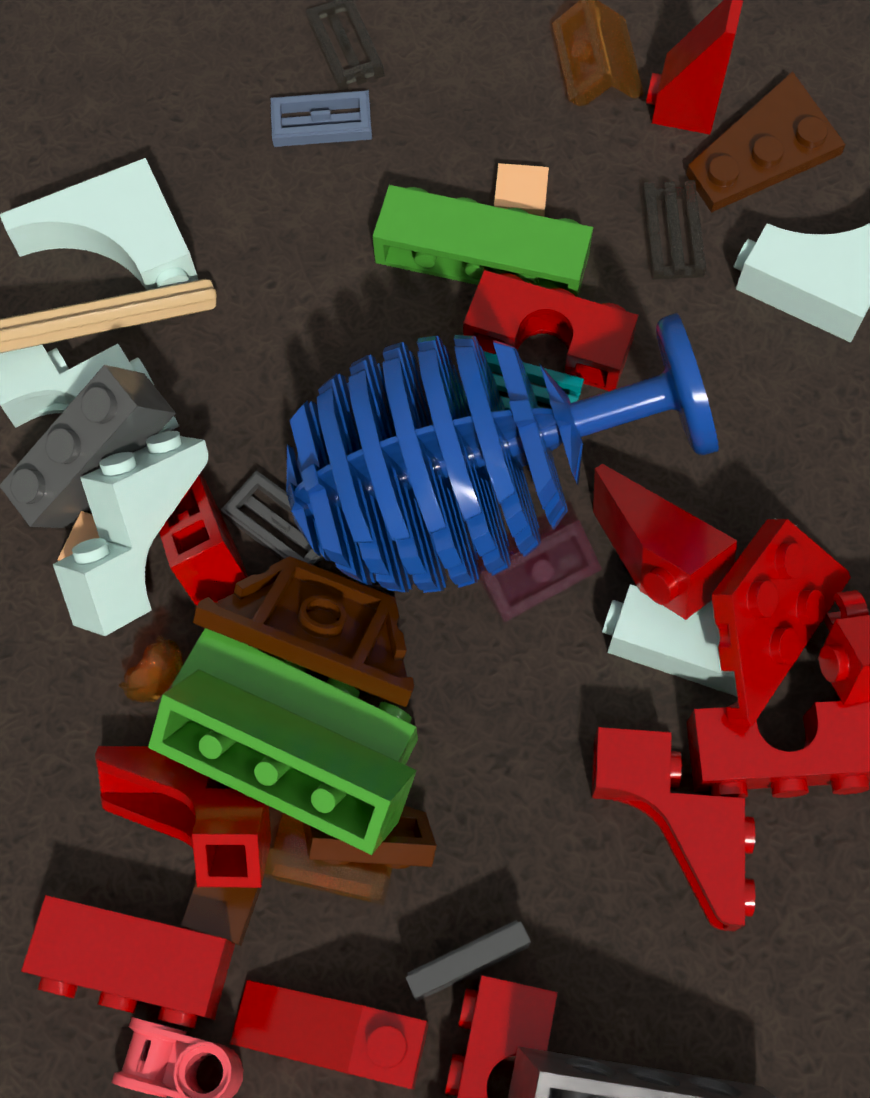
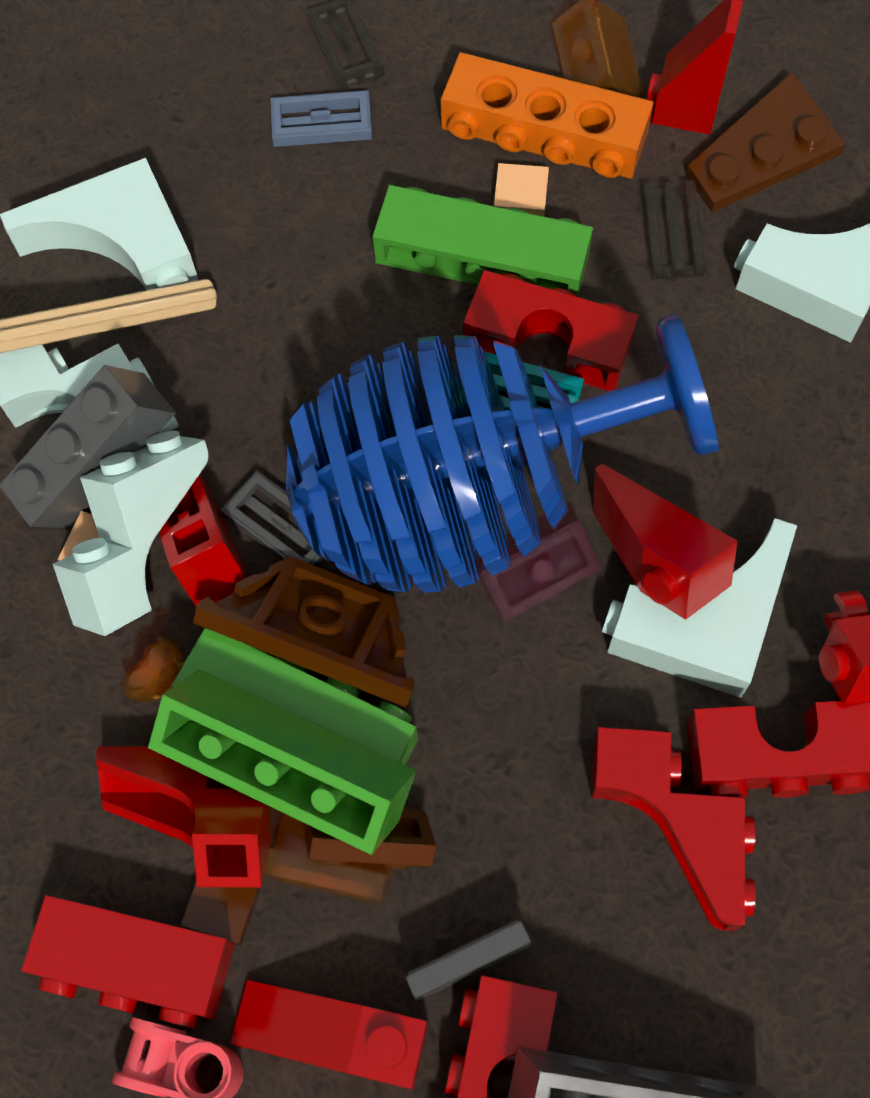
red wing [711,519,851,727] -> none
none -> orange brick [441,52,654,179]

